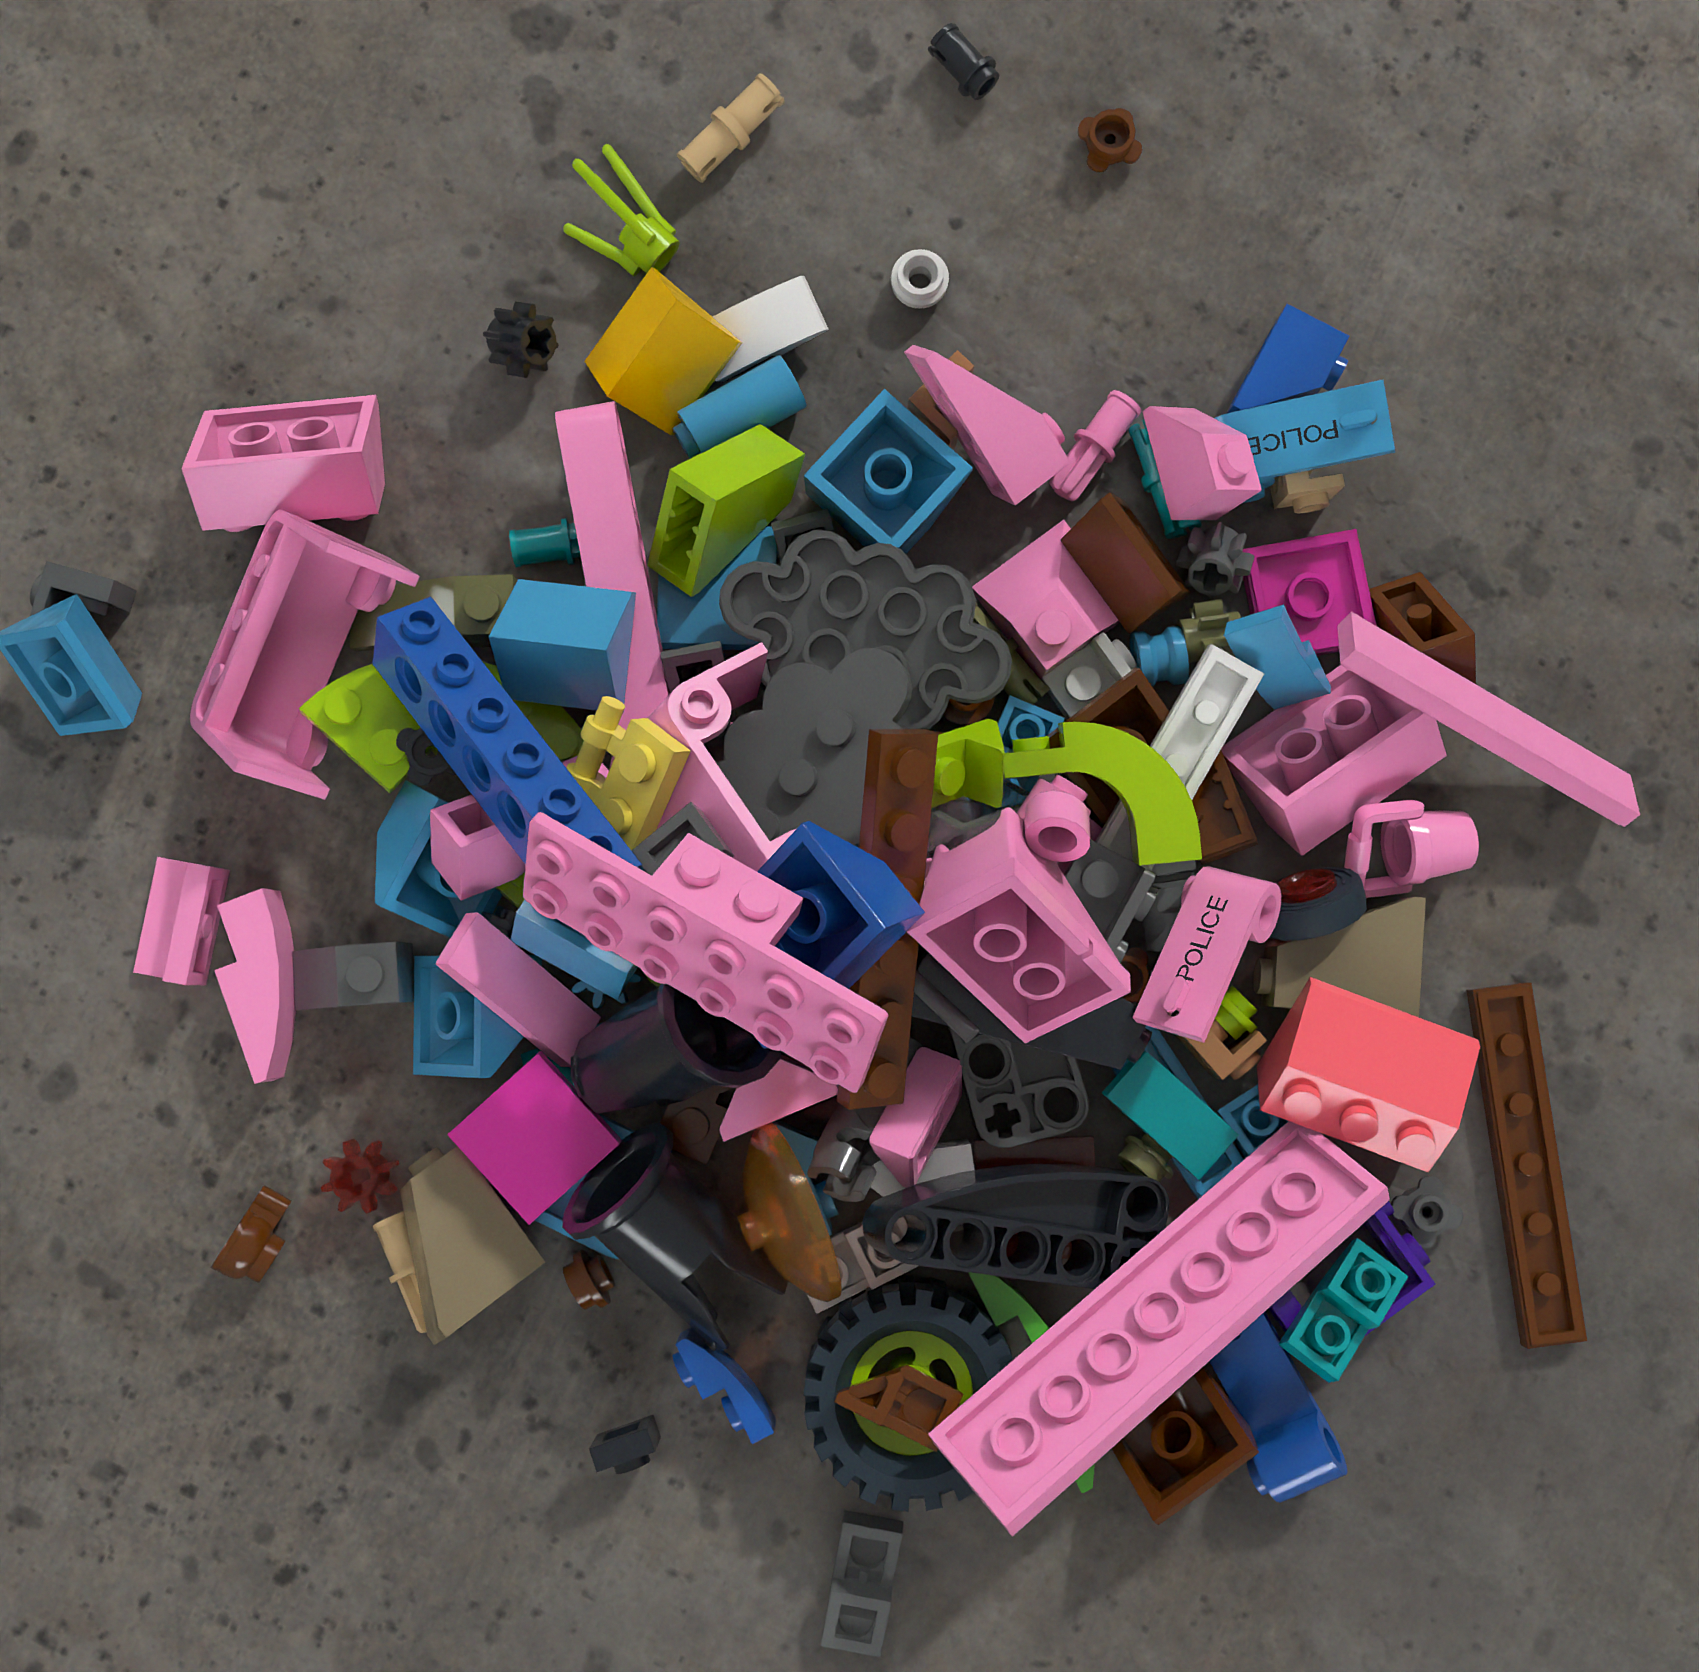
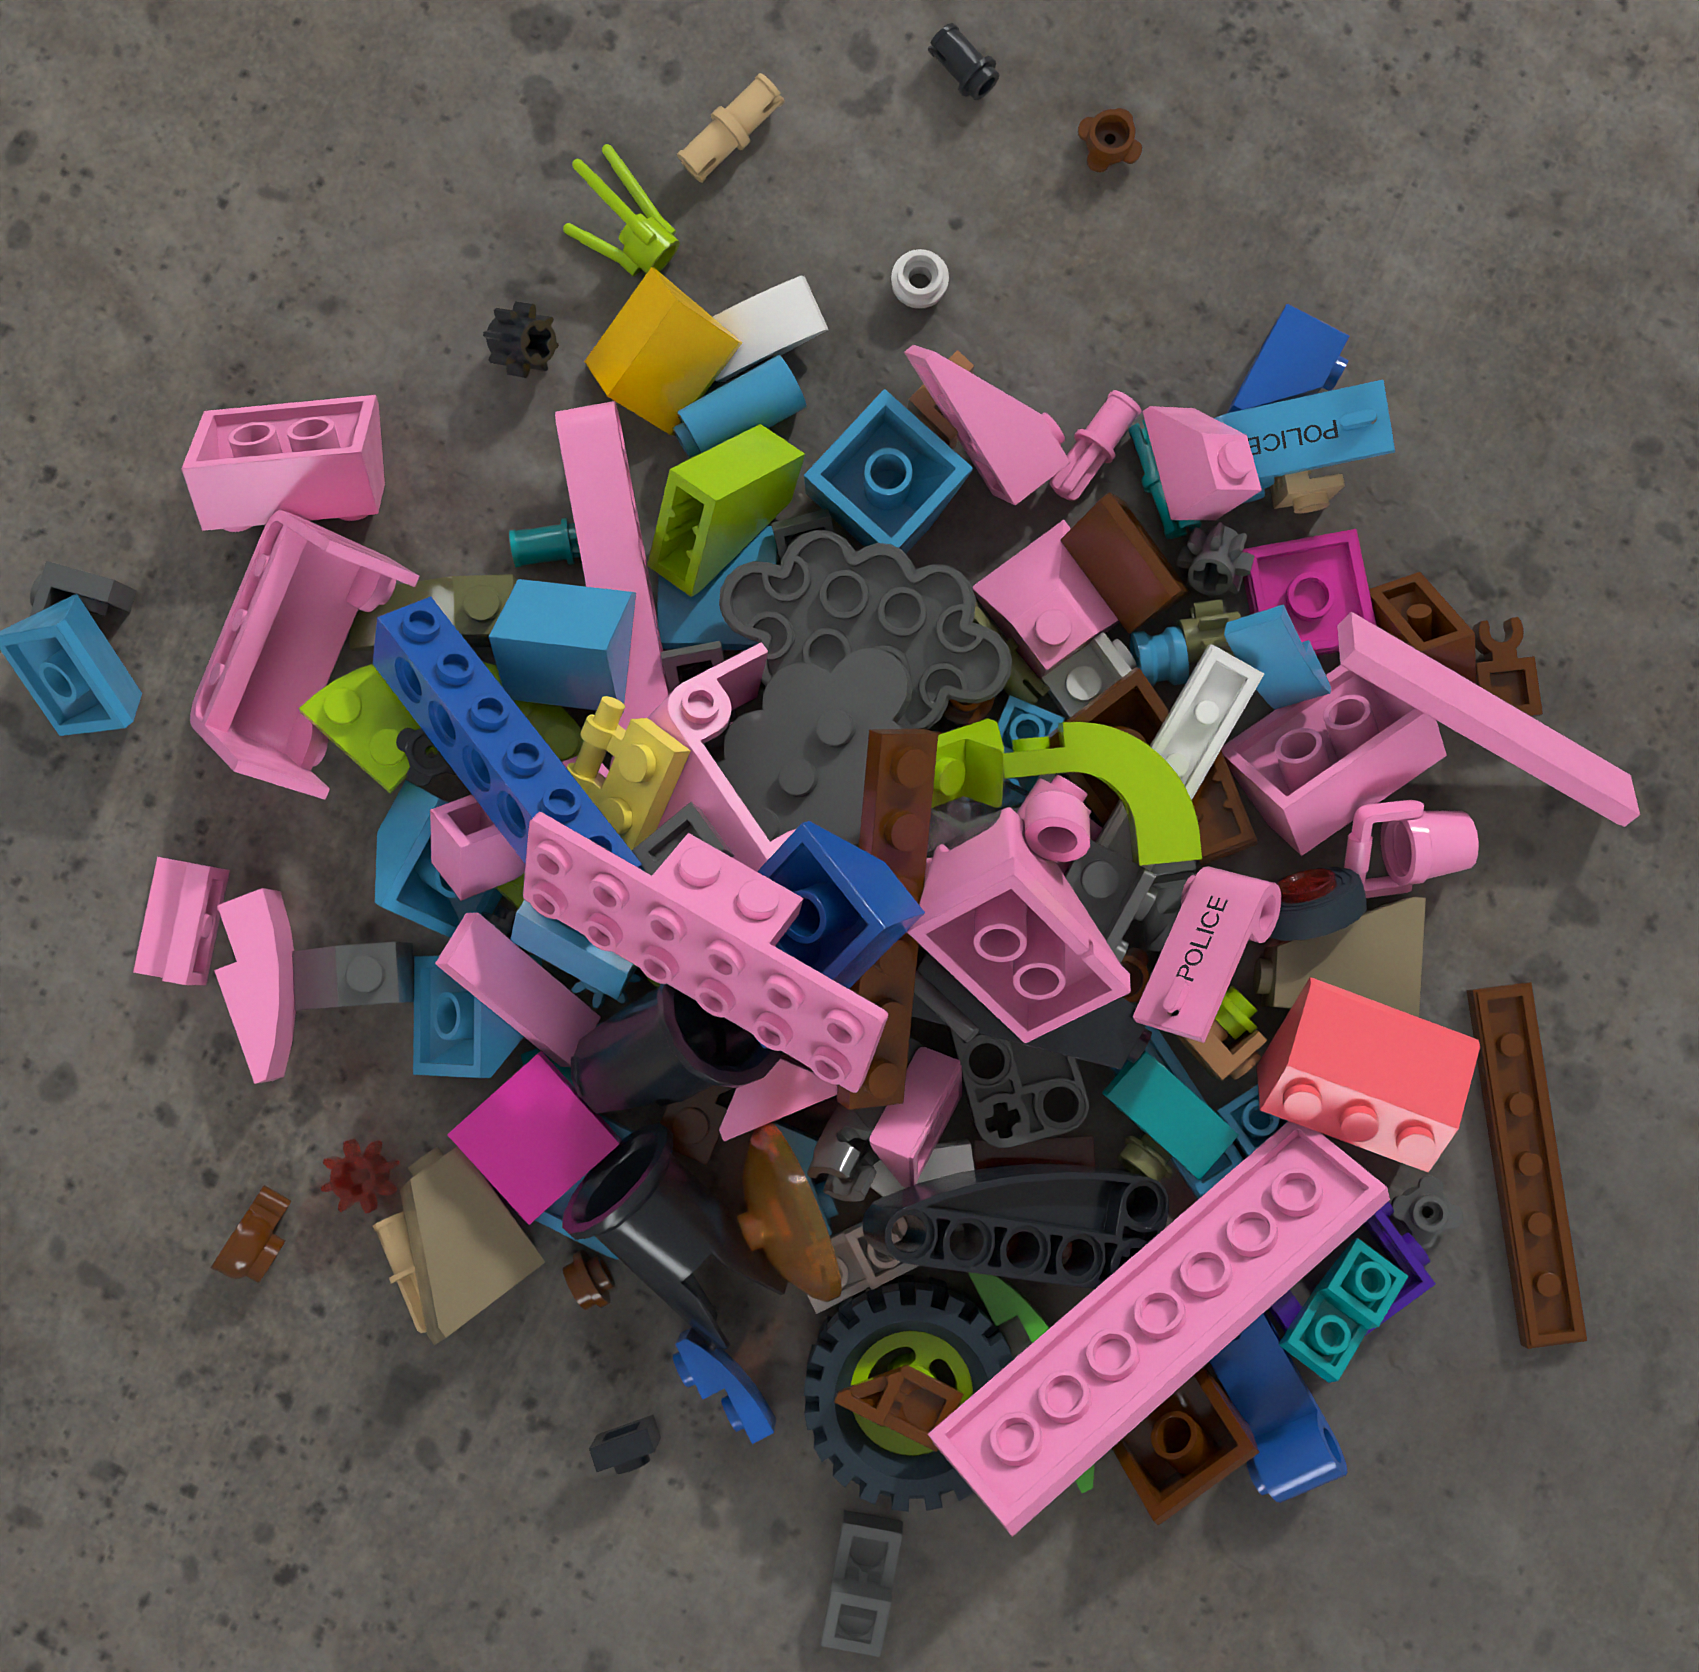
none -> reddish brown plate [1472,617,1543,718]

